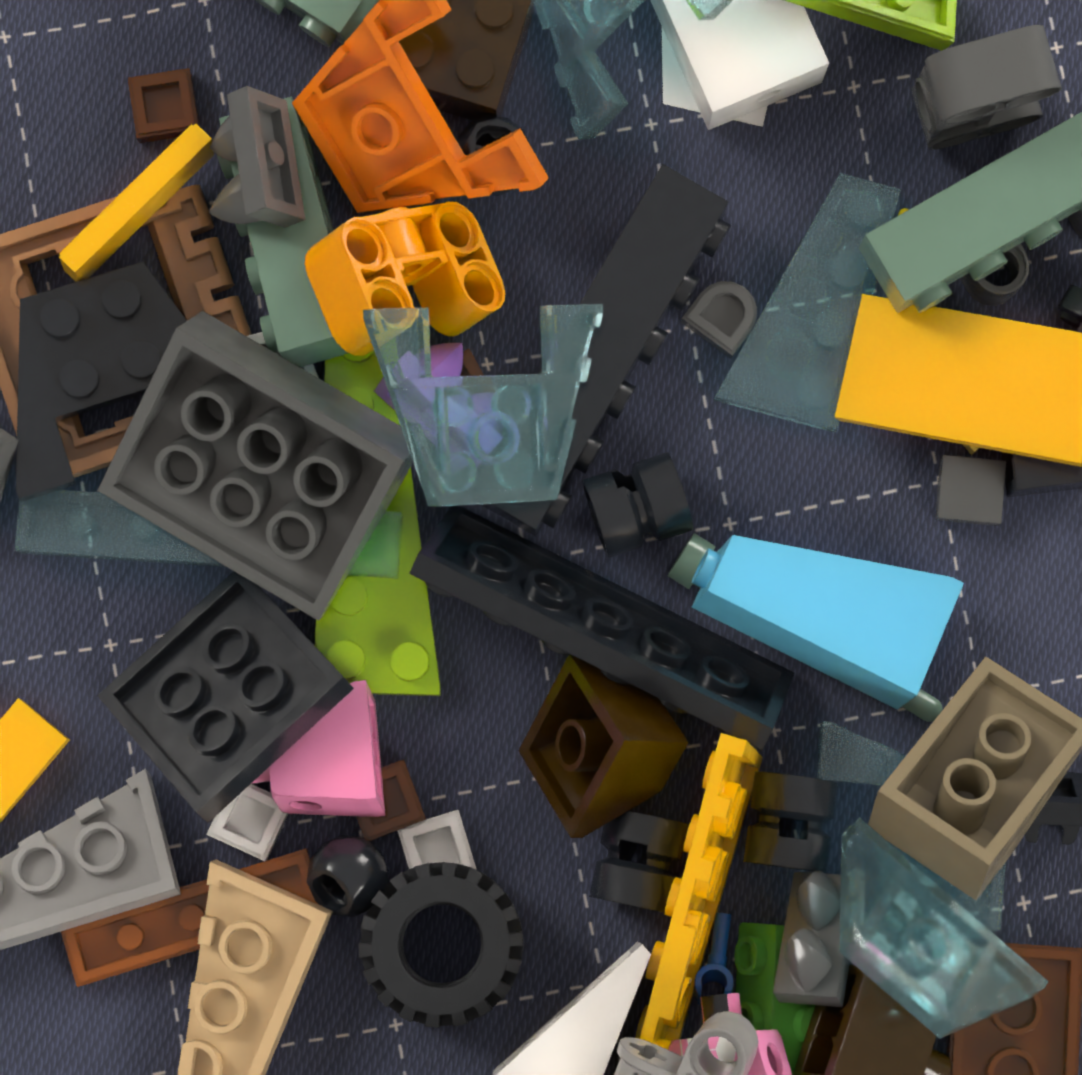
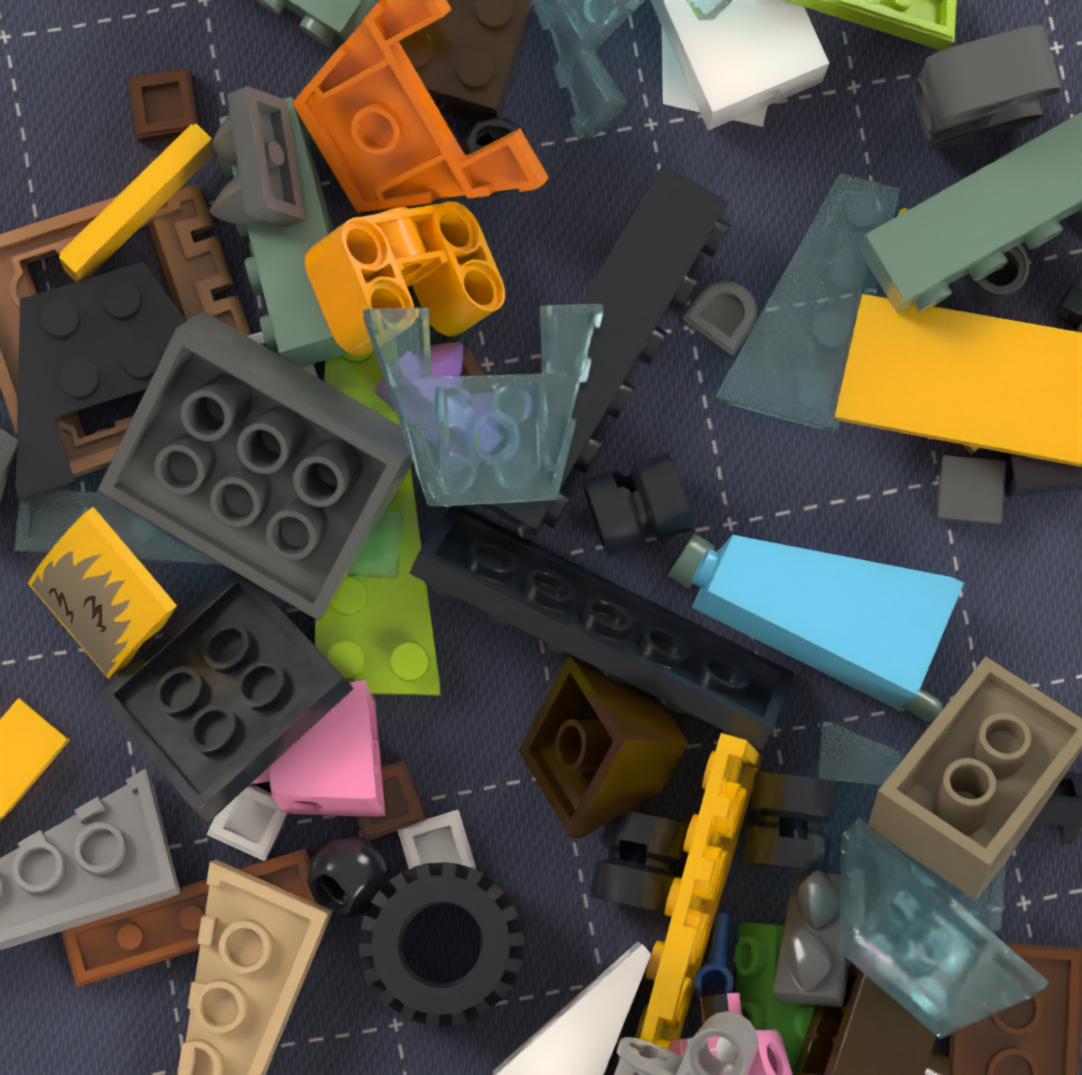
none -> slope [28,507,177,679]

